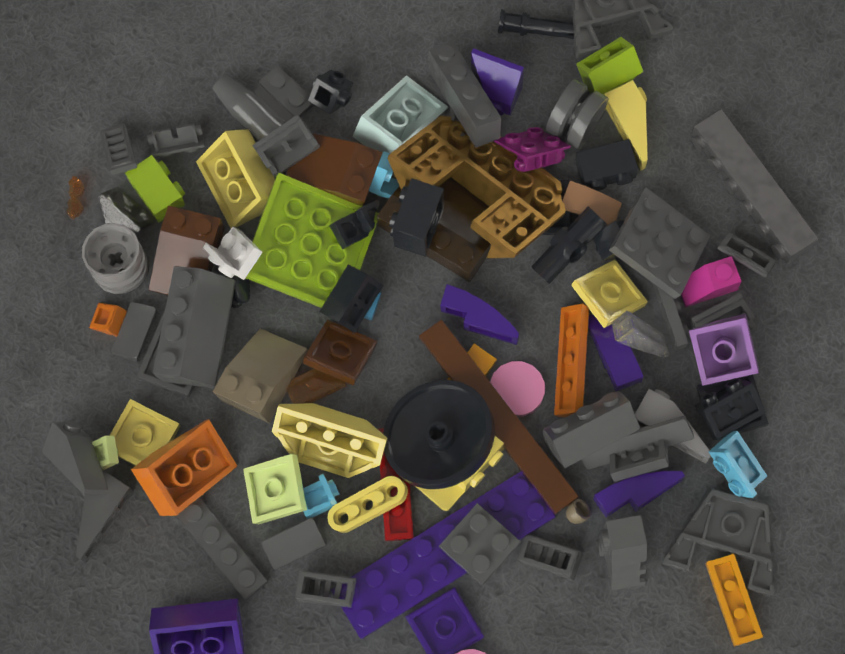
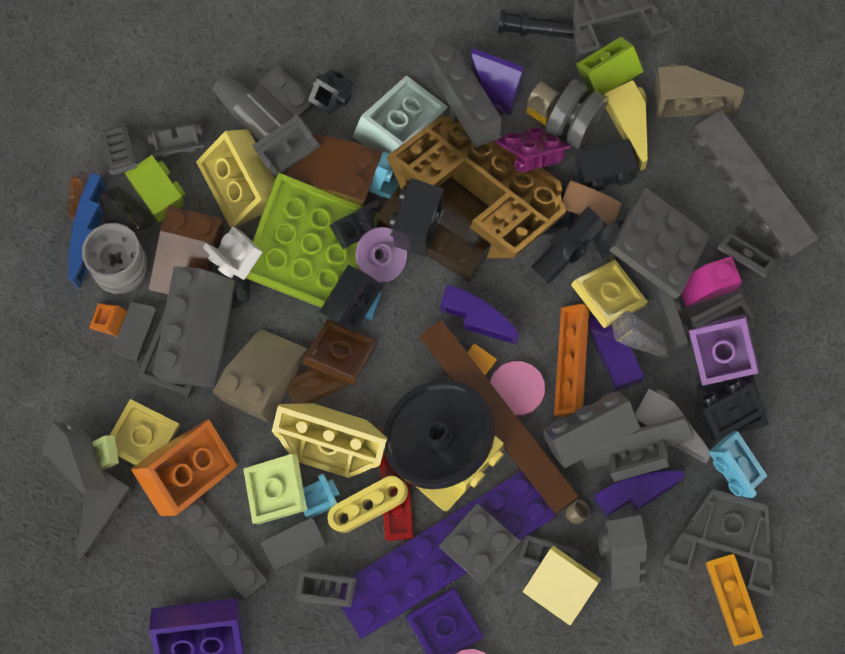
none -> blue slope [68,173,106,288]
none -> lavender dish [356,227,407,282]
none -> light yellow tile [523,546,601,625]
none -> dark tan leg [526,81,560,126]
none -> dark tan slope [654,63,744,117]

